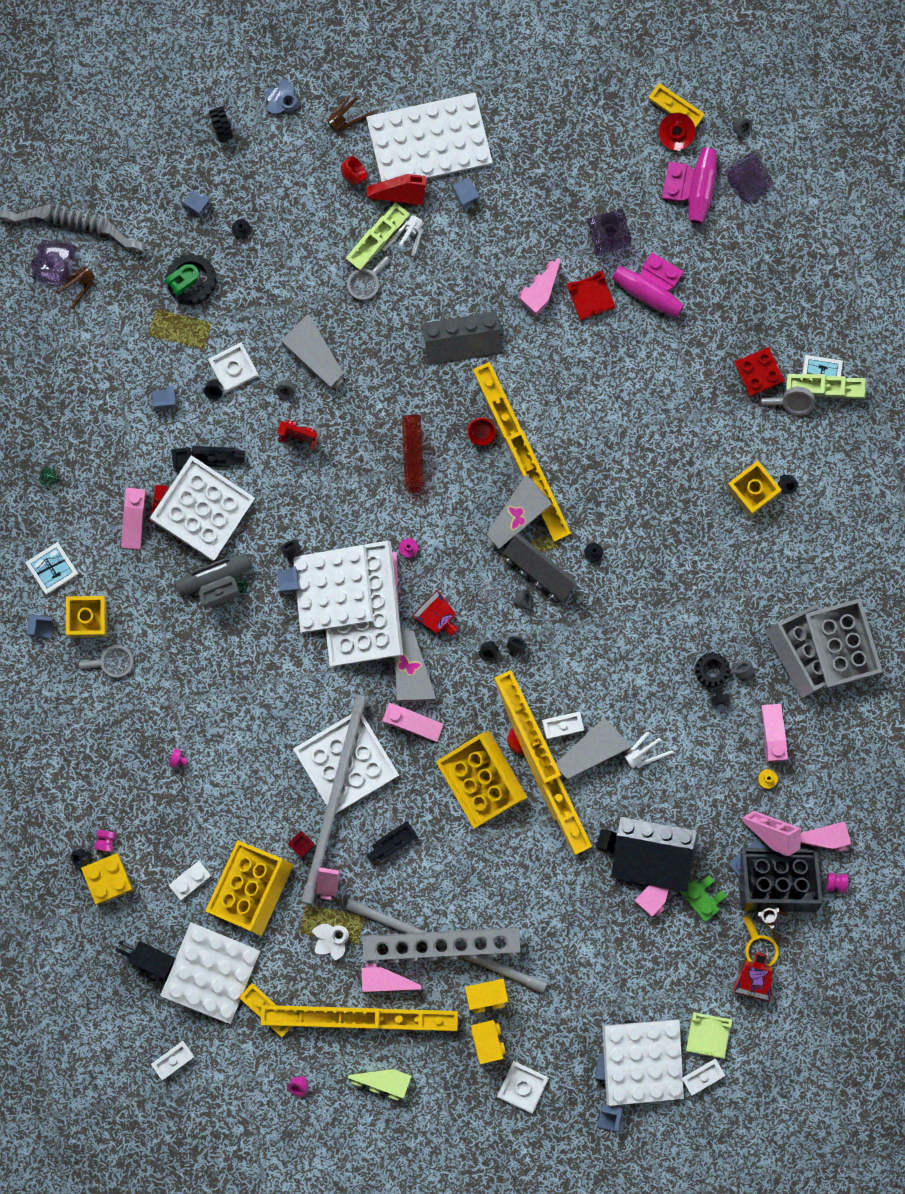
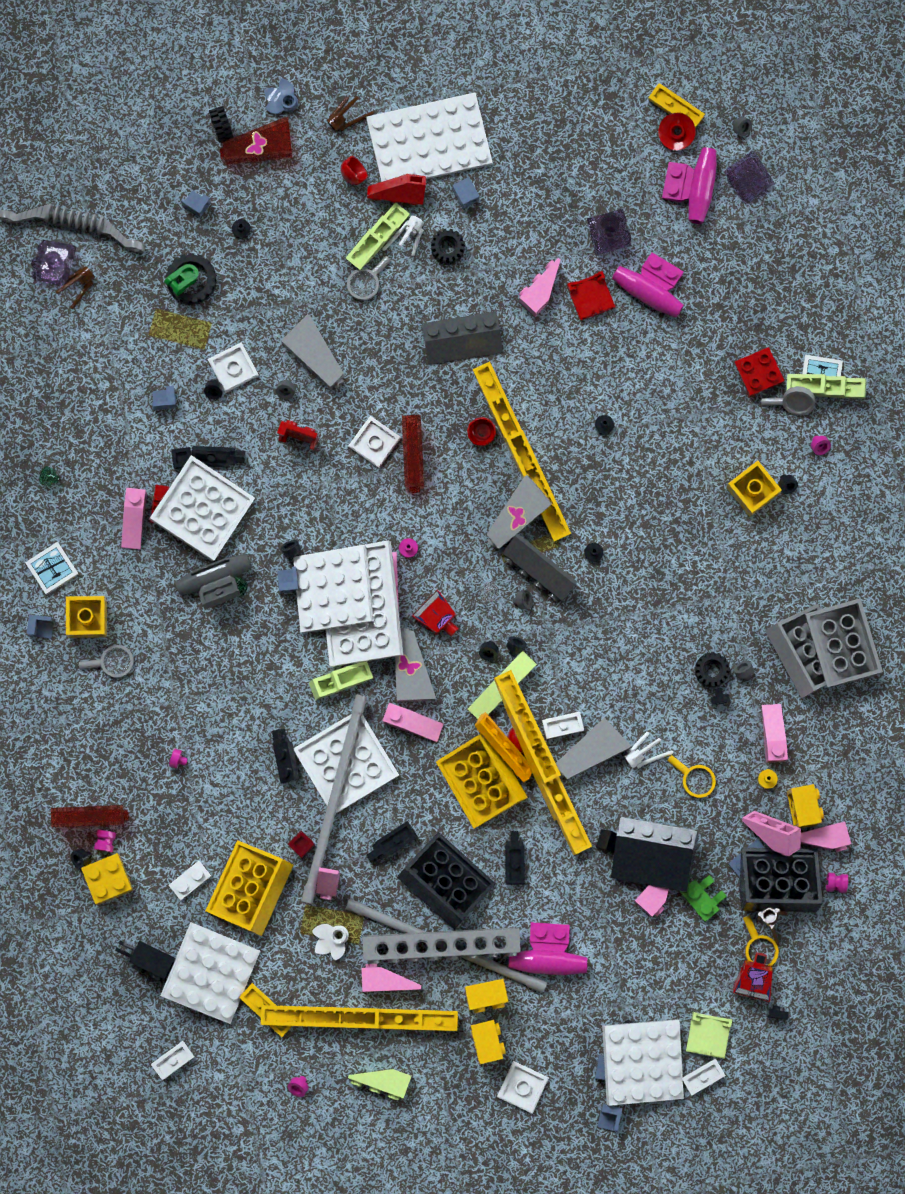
none -> clear red slope [51,805,129,830]
none -> clear red slope [220,117,293,165]
none -> black hinge [272,729,300,784]
none -> yellowish green slope [309,661,373,701]
none -> white tile [348,416,401,468]
none -> black slope [397,832,496,930]
none -> black tyre [431,229,465,265]
none -> yellowish green slope [468,651,537,719]
none -> light orange plate [475,712,532,782]
none -> black hinge [505,831,525,885]
none -> dark pink plate [508,922,588,975]
none -> black tile [595,415,614,435]
none -> yellow piece [667,755,716,798]
none -> black plate [766,1005,789,1020]
none -> yellow brick [787,784,824,828]
none -> dark pink tile [811,436,831,455]

